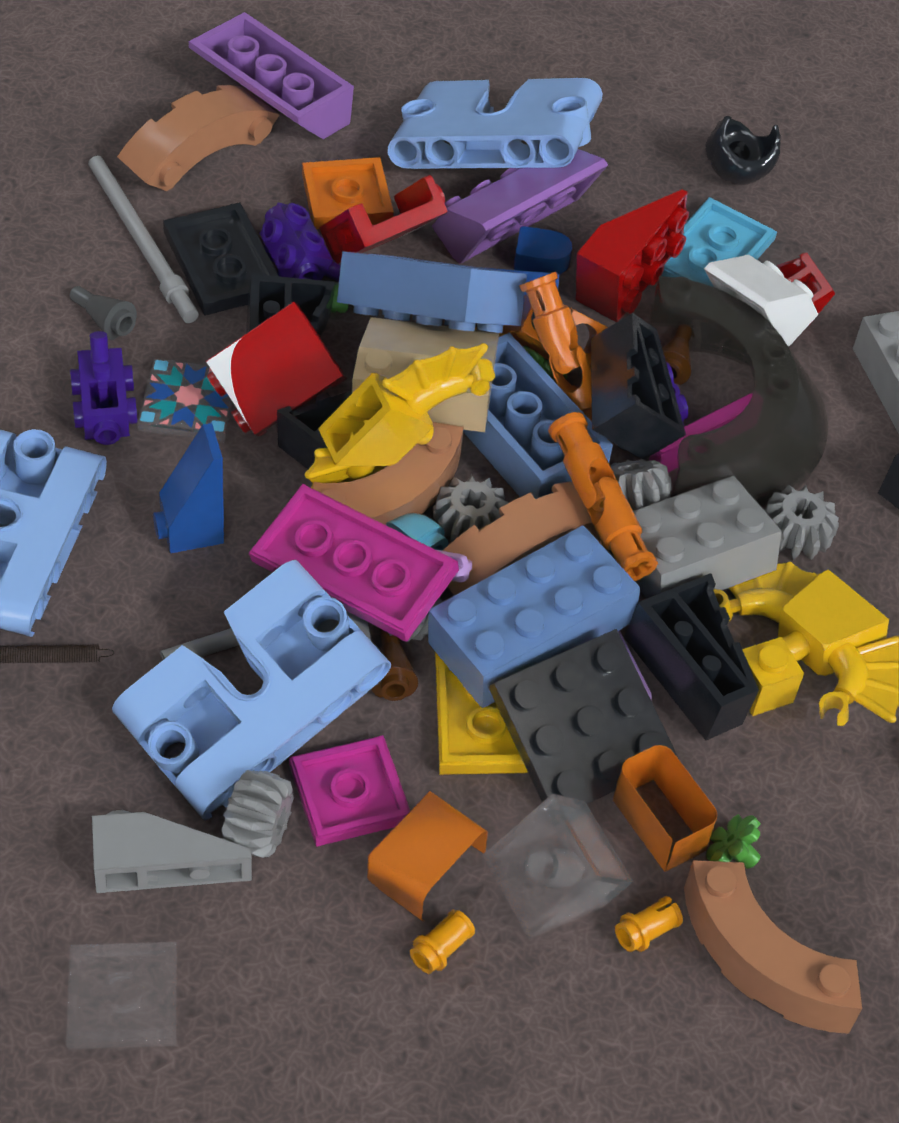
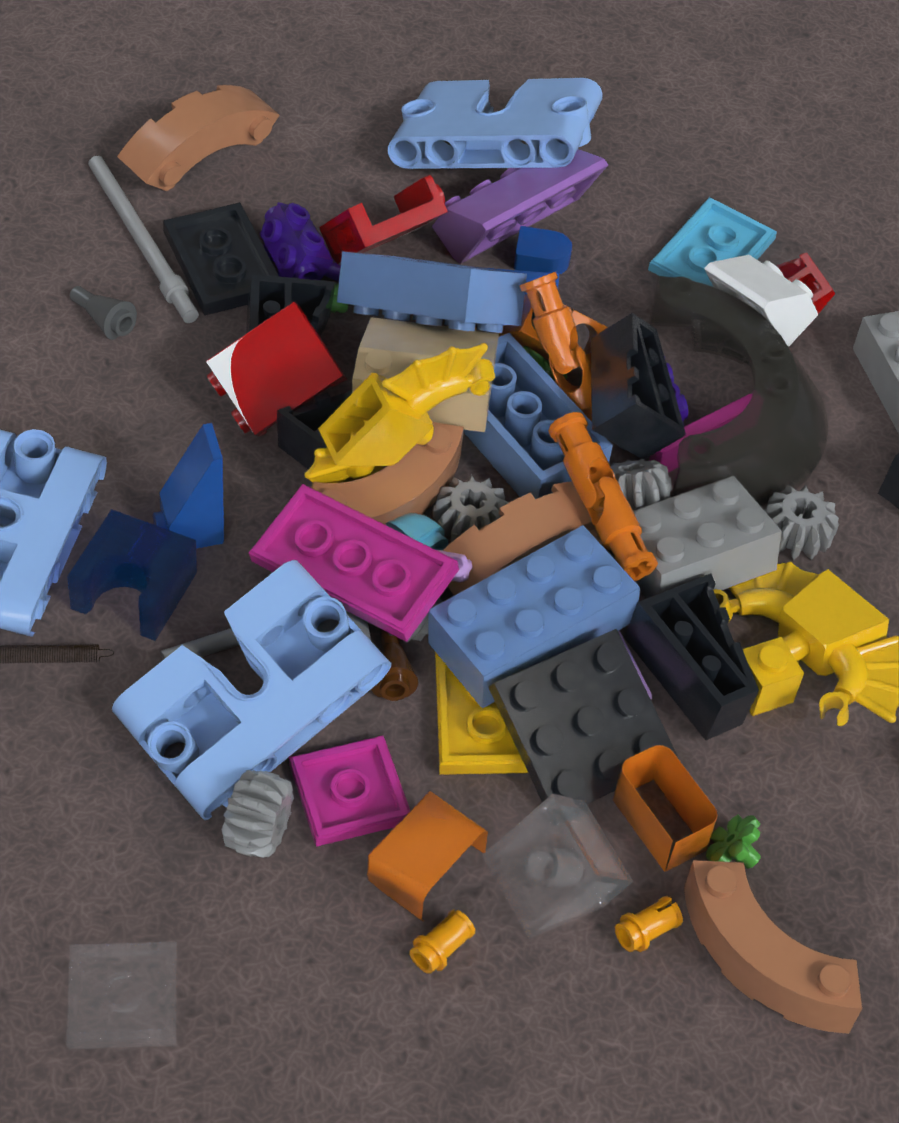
dark purple brick [70,331,137,445] -> none
light grey slope [92,810,252,893] -> none
tile [137,358,234,442] -> none
medium lavender slope [189,12,354,139] -> none
orange plate [302,157,394,229] -> none
red slope [576,189,689,322] -> none
reddish brown cone [662,324,693,385] -> none
black piece [705,116,781,185] -> none
none -> clear blue piece [67,509,197,641]

